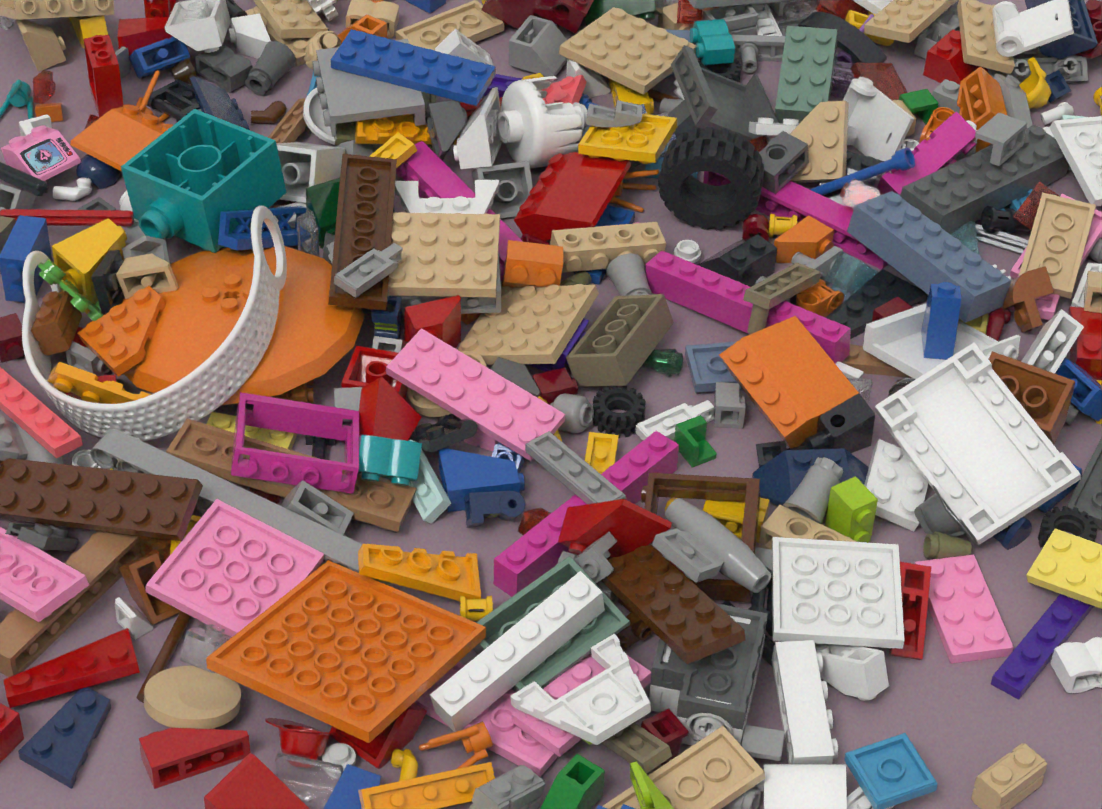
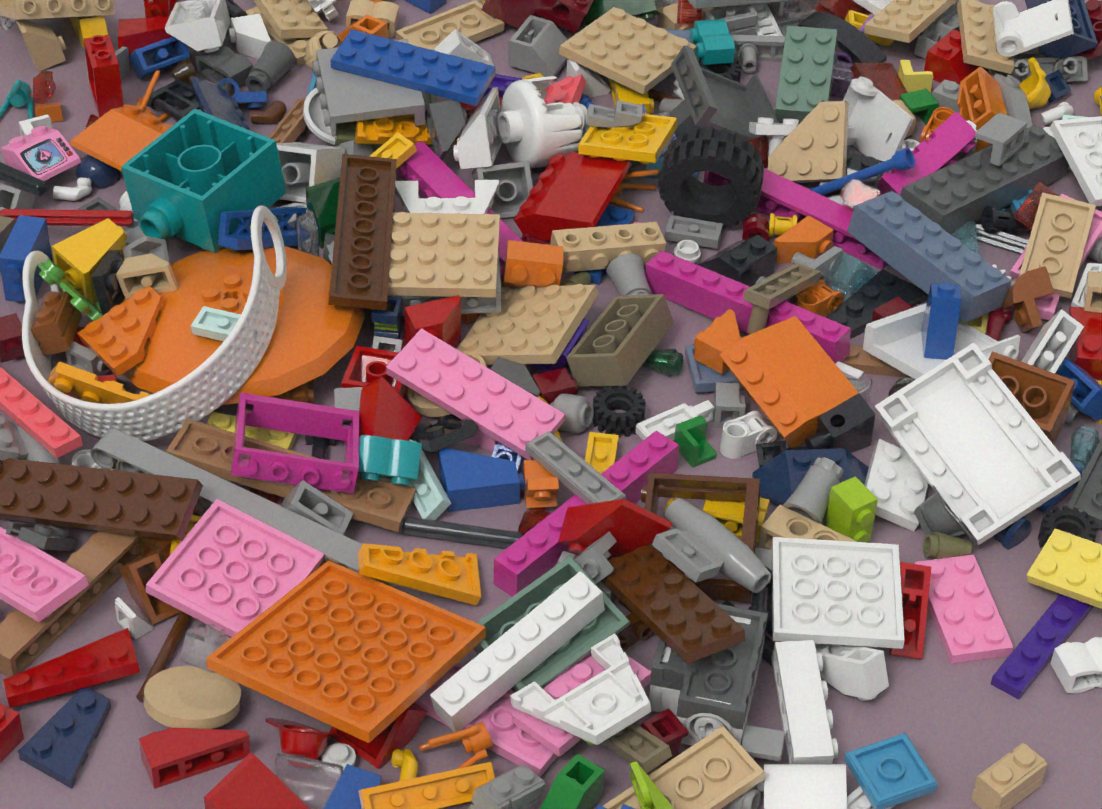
light grey hinge [334,243,403,298] -> none
yellow bush [460,596,493,621] -> none
dark blue leg [464,491,525,528] -> none
dark grey brick [759,131,809,194] -> none
none -> light aqua plate [190,306,241,341]
none -> blue plate [217,78,268,108]
none -> black axle [402,517,523,549]
none -> orange brick [522,460,559,508]
none -> light grey plate [664,215,723,249]
none -> orange slope [694,309,741,374]
none -> white piece [720,411,778,459]
none -> light yellow panel [897,60,933,94]
none -> clear light blue cone [1070,425,1100,470]

